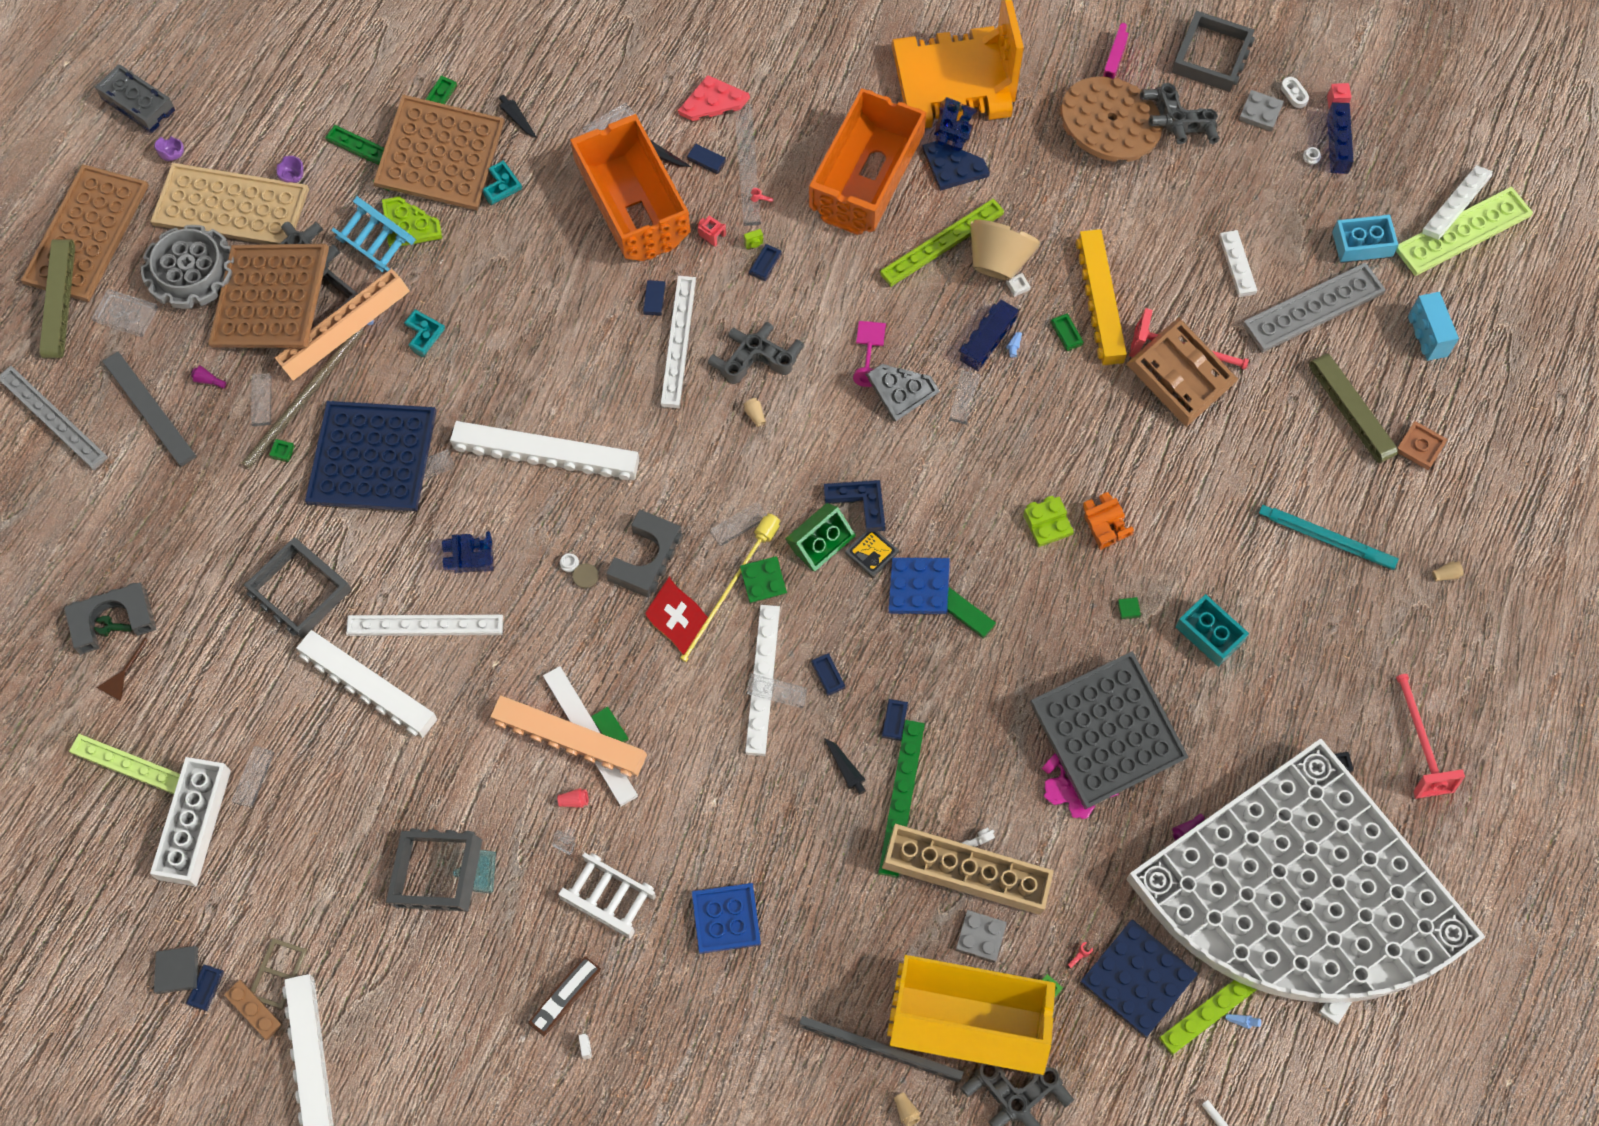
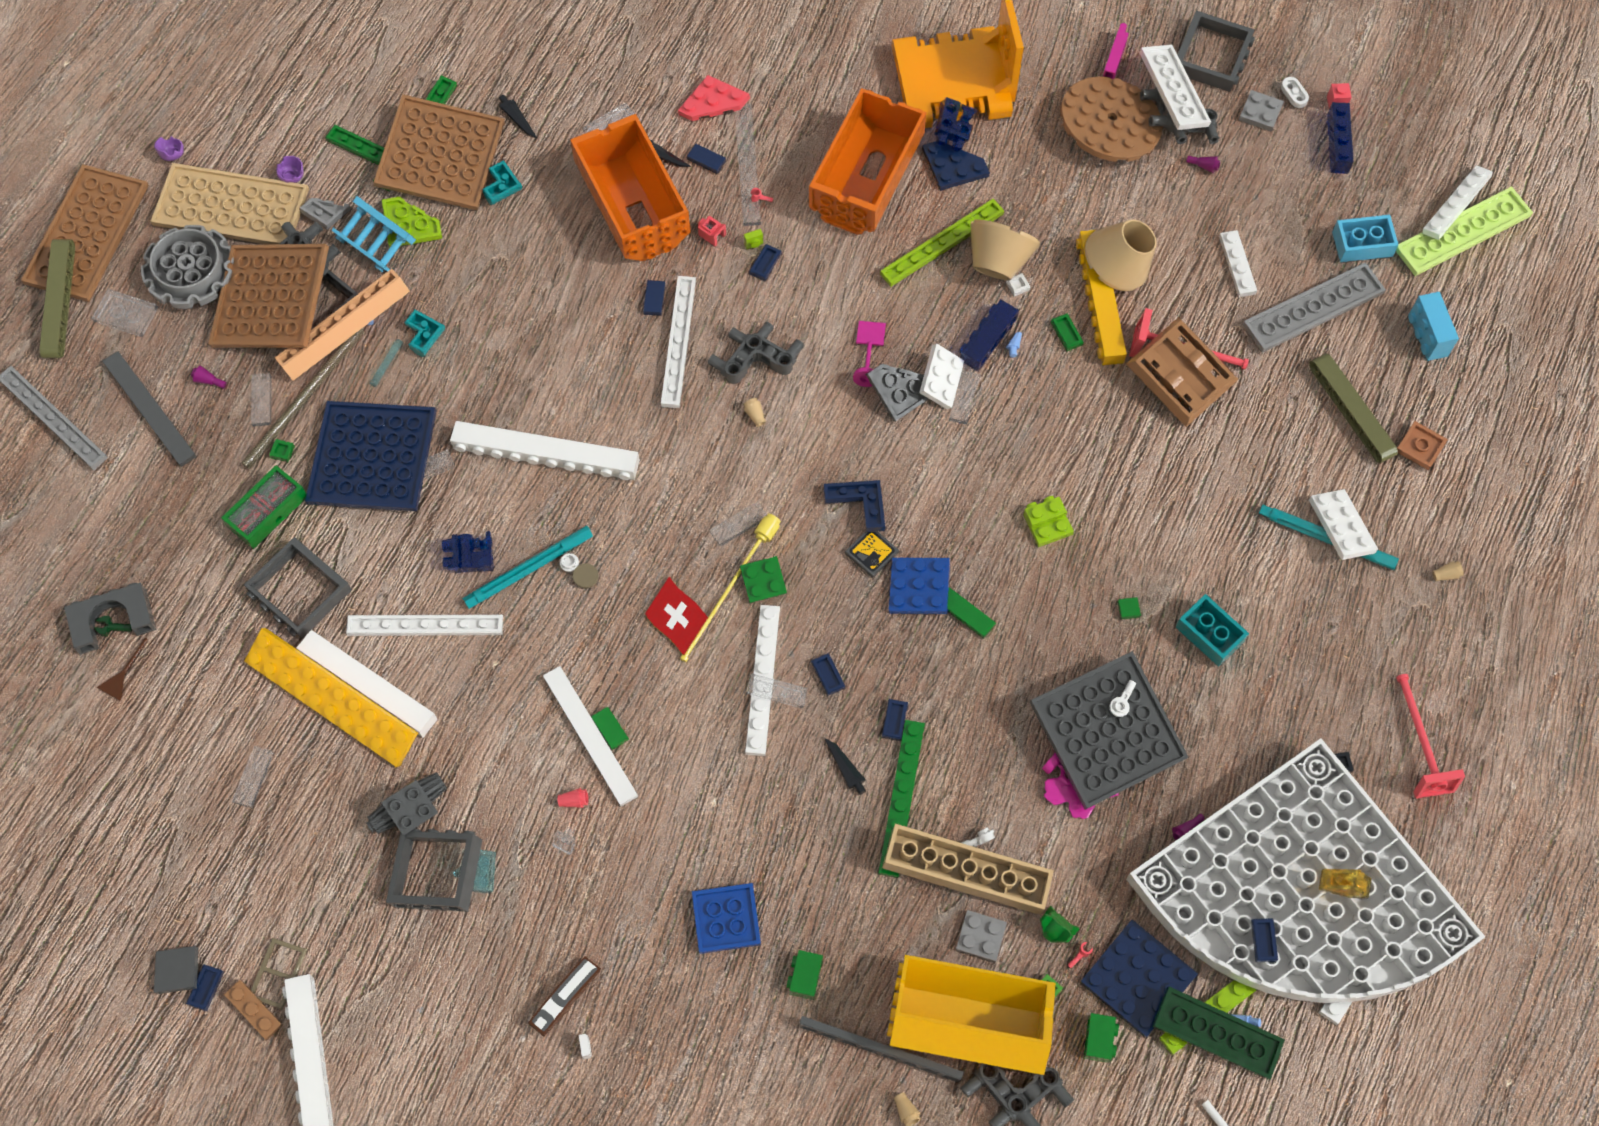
yellowish green plate [69,734,180,794] -> none
dark grey piece [95,64,175,133] -> none
white brick [150,757,231,887] -> none
light nougat brick [490,695,647,777] -> none
white fence [558,852,656,939] -> none
dark grey arch [606,509,683,598] -> none
green slope [785,503,856,572] -> none
orange hips [1083,492,1134,550] -> none
white plate [1303,147,1321,164] -> none
none -> brick [221,465,306,550]
none -> yellow plate [244,628,418,767]
none -> light grey wing [300,198,350,230]
none -> dark grey plate [366,772,447,836]
none -> clear light blue bar [369,339,403,387]
none -> teal piece [462,525,593,609]
none -> green brick [786,950,823,1000]
none -> white plate [919,344,964,410]
none -> green piece [1040,906,1079,943]
none -> green brick [1083,1013,1119,1063]
none -> tan cone [1085,220,1157,291]
none -> white plate [1109,680,1136,717]
none -> white plate [1139,45,1211,130]
none -> dark green plate [1152,987,1285,1080]
none -> magenta cone [1186,156,1220,173]
none -> dark blue tile [1251,918,1278,962]
none -> white plate [1309,489,1378,560]
none -> clear yellow slope [1318,869,1372,898]

